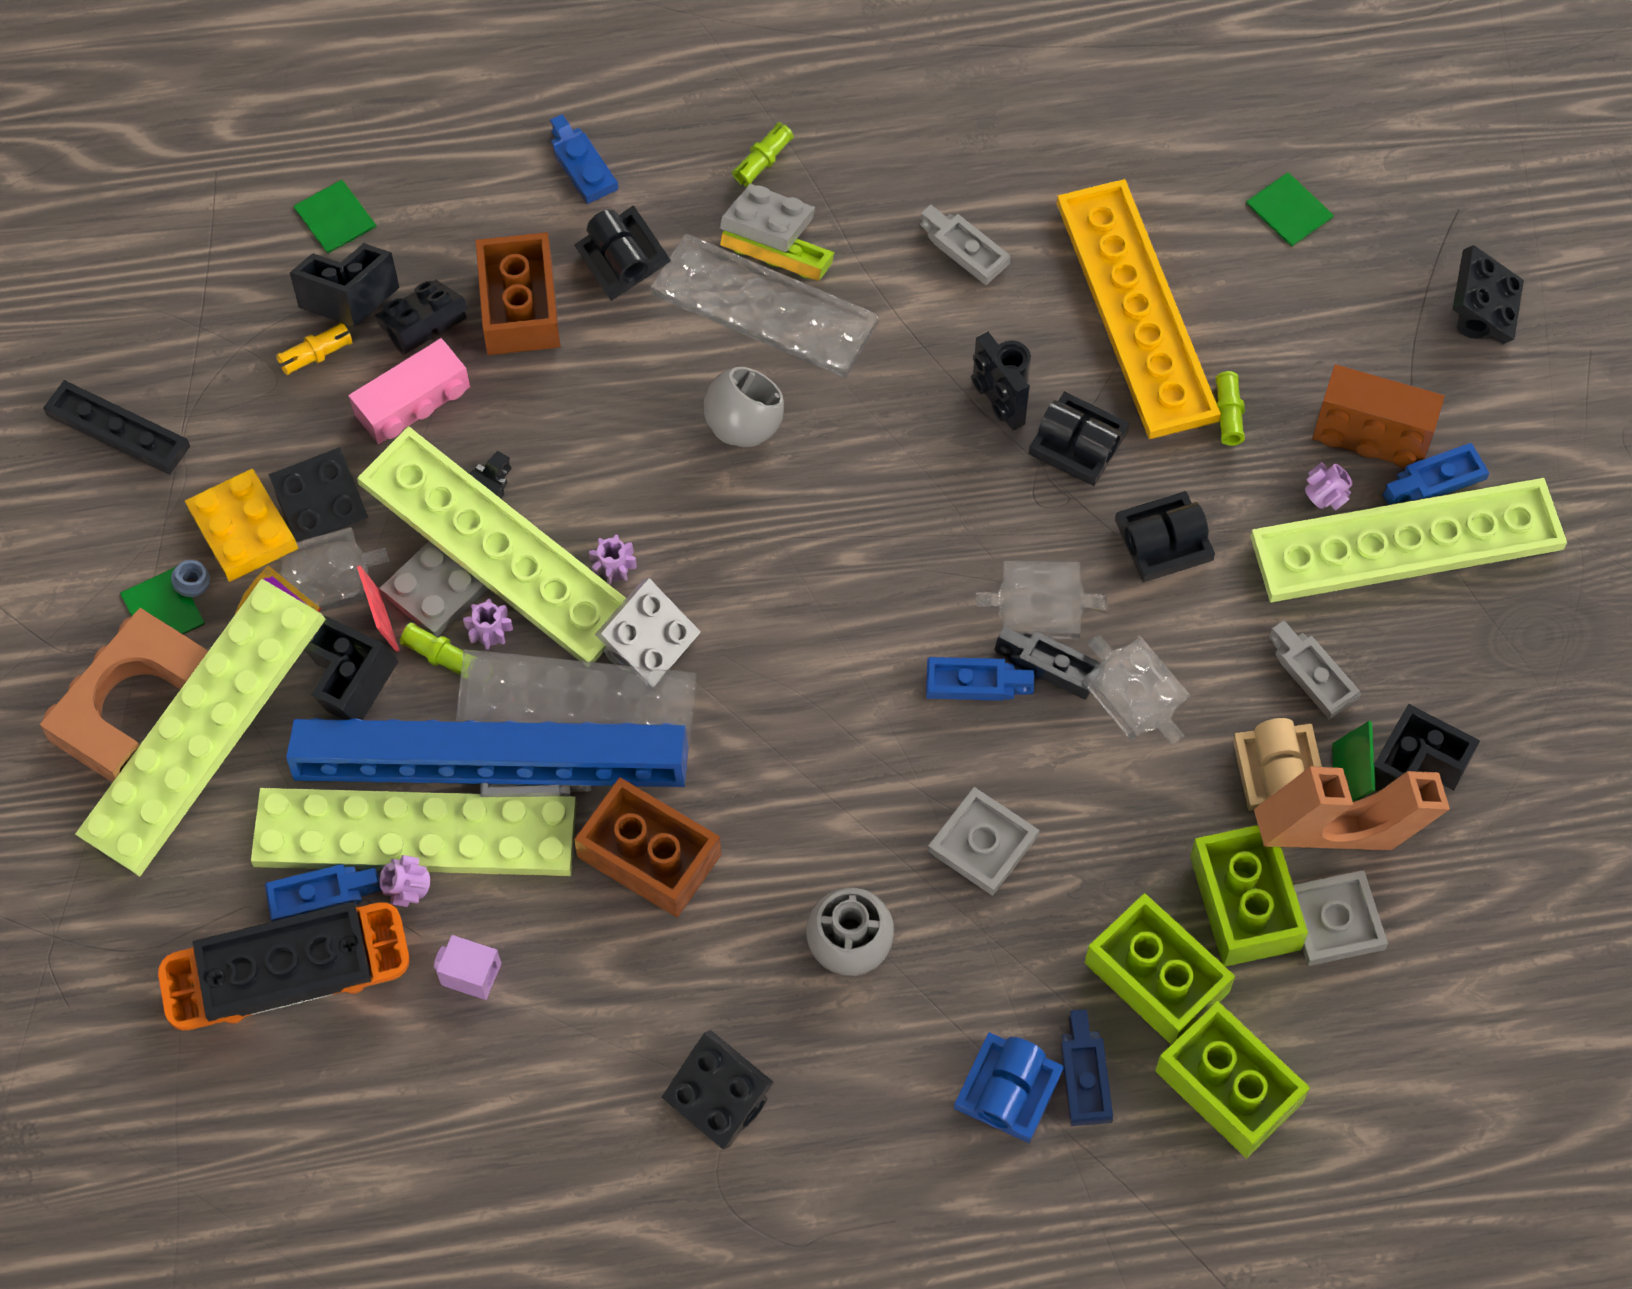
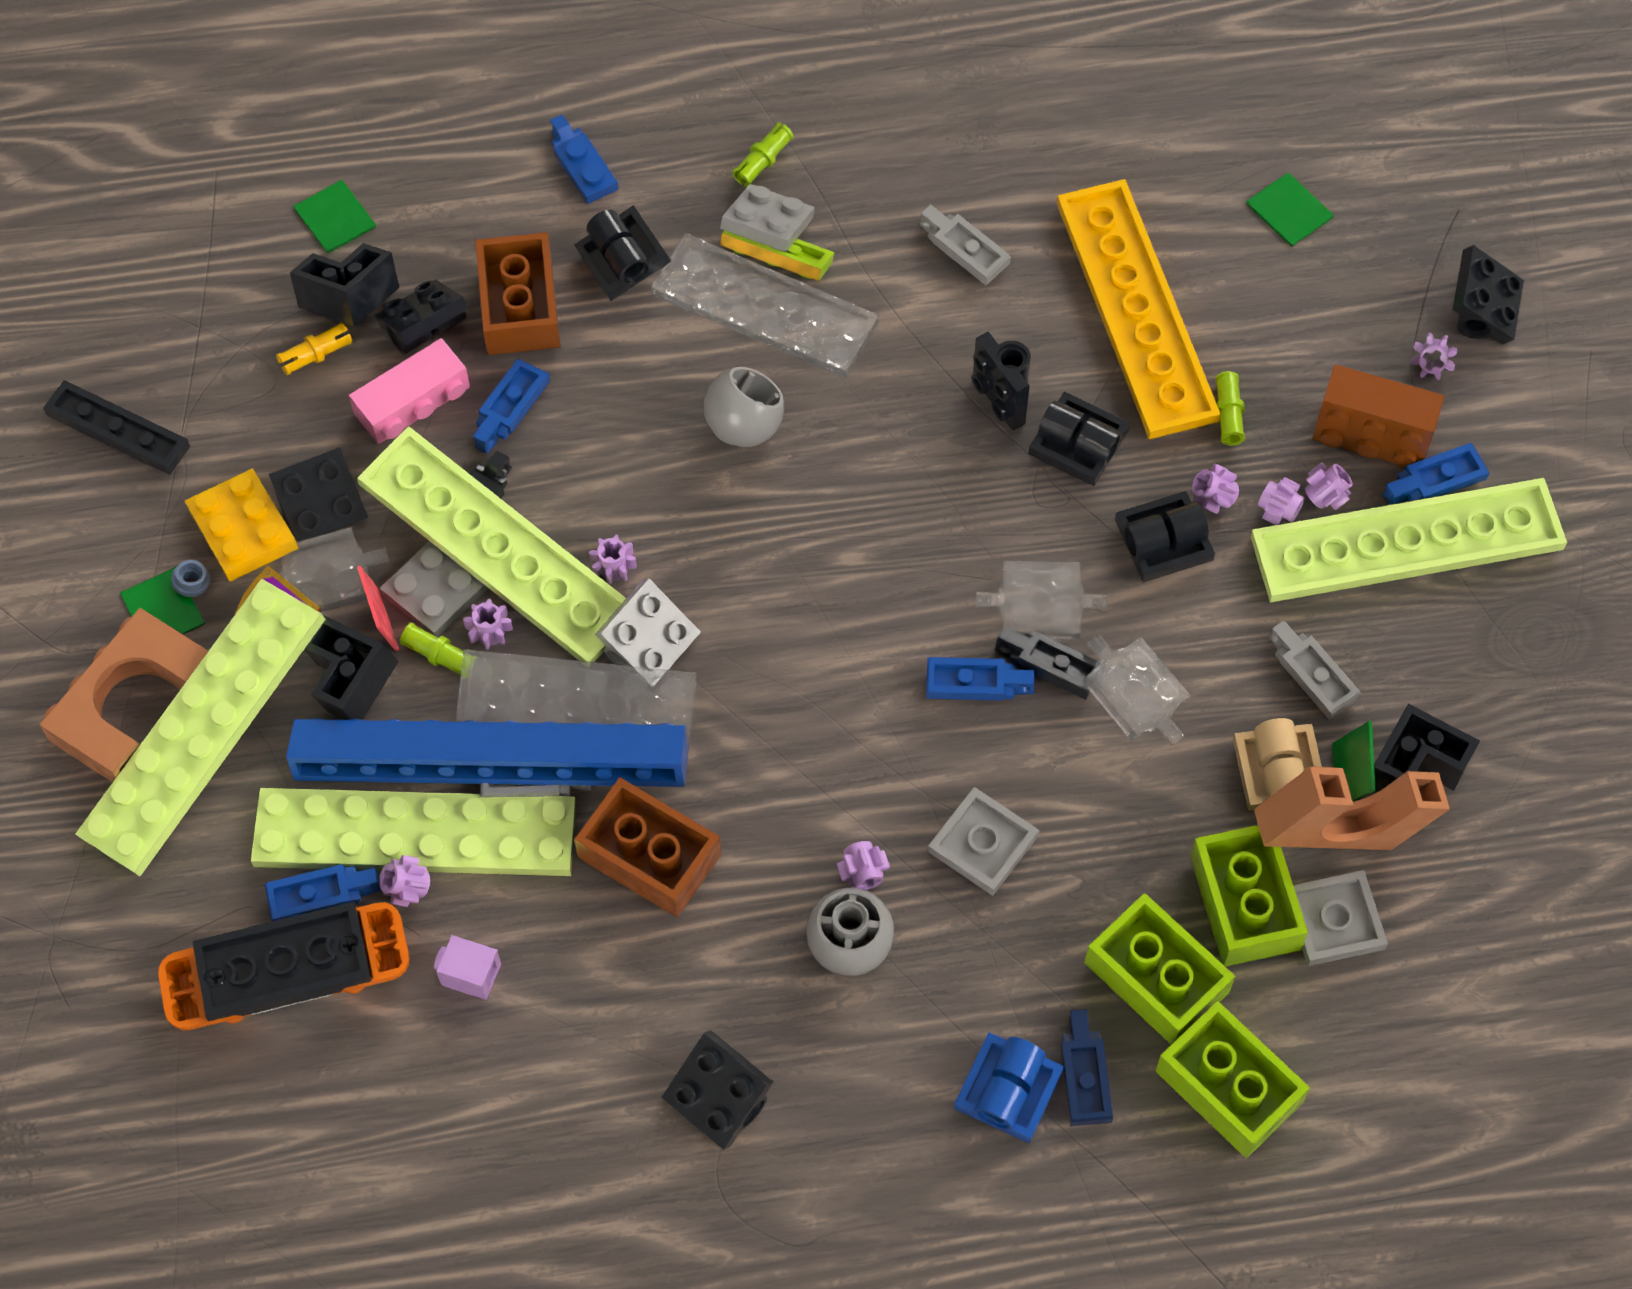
none -> blue hinge [473,358,550,454]
none -> lavender gear [837,841,890,890]
none -> lavender gear [1192,463,1239,514]
none -> lavender gear [1258,477,1305,525]
none -> lavender gear [1411,332,1458,380]

